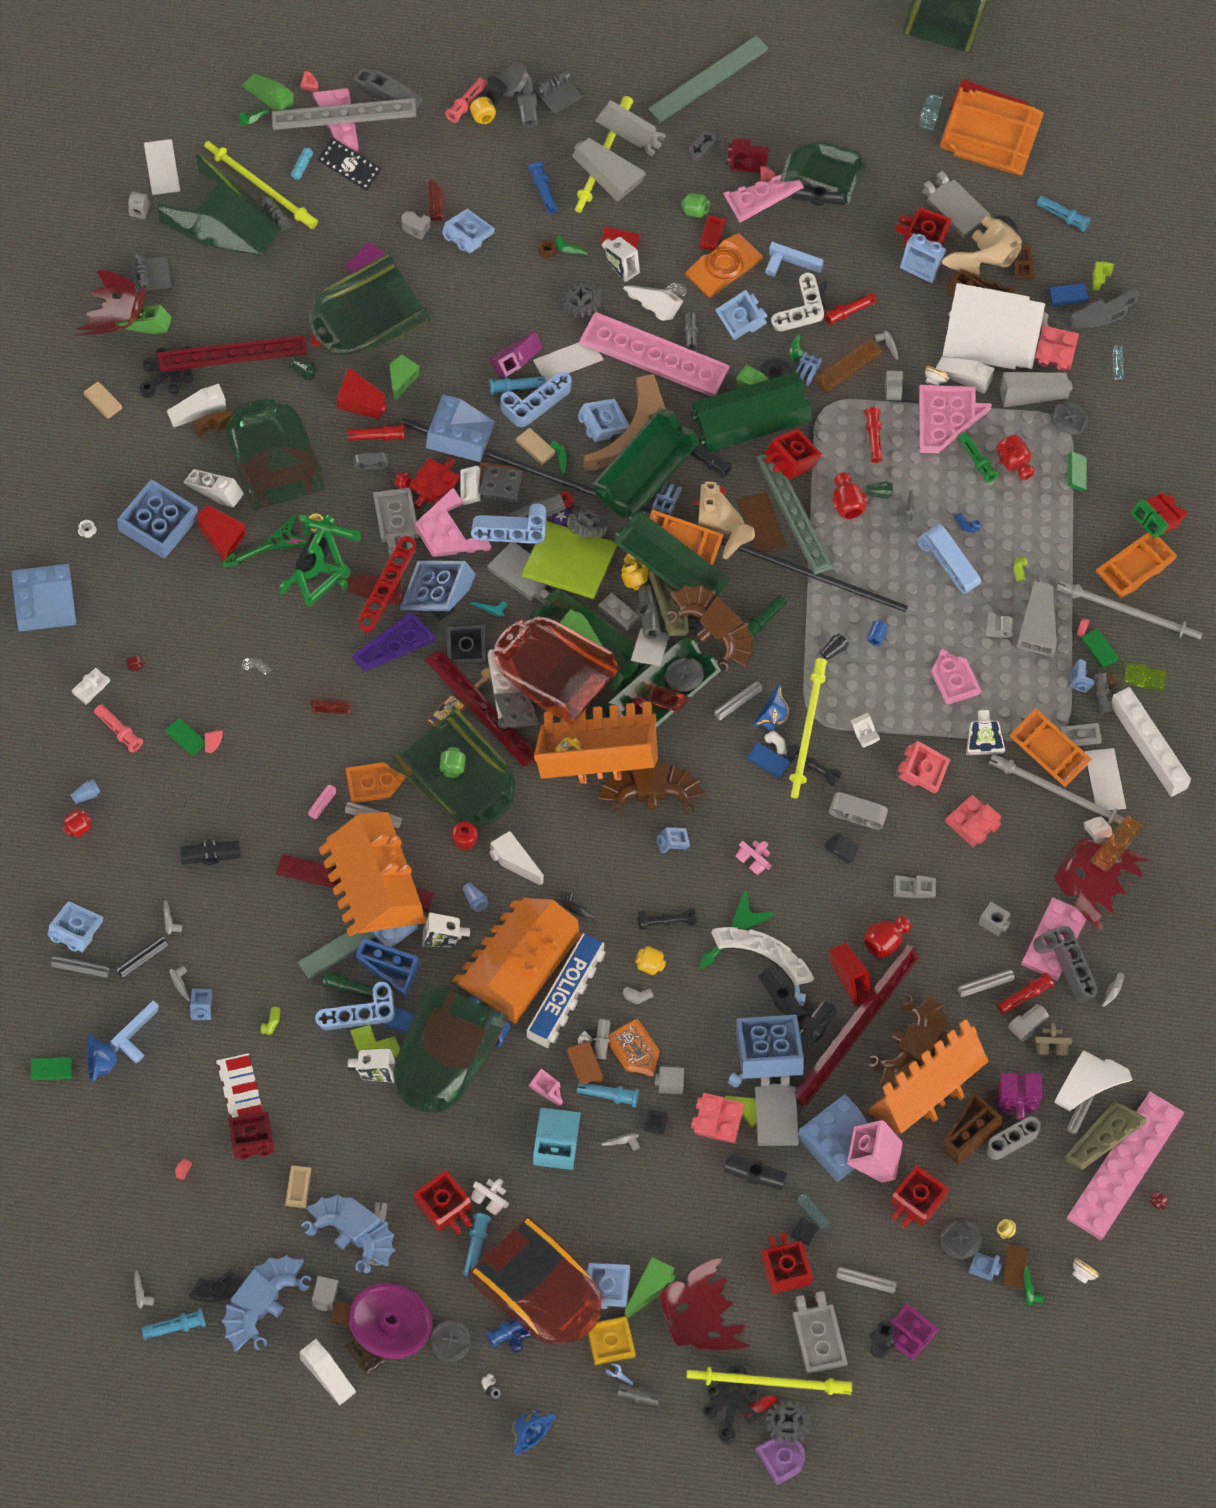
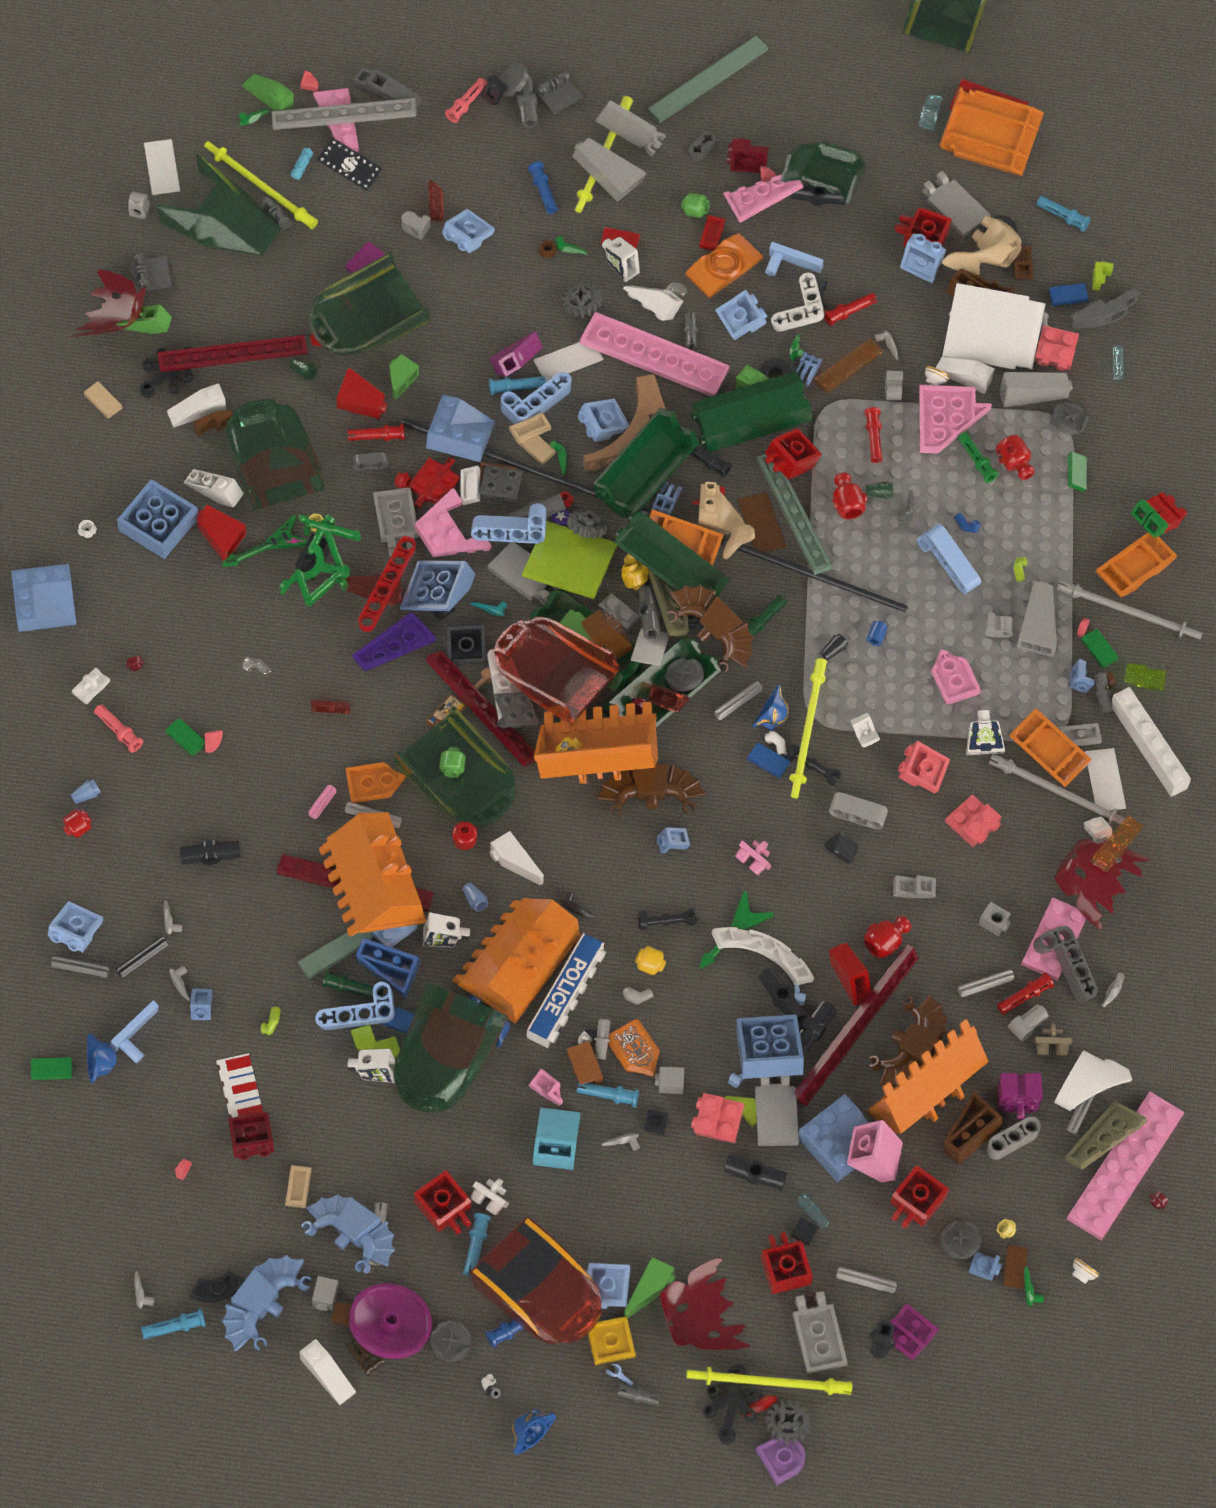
yellow head [470,97,496,124] -> none
clear blue arm [509,1327,536,1353] -> none
none -> tan tile [509,412,551,444]
none -> reddish brown wedge [580,610,634,661]

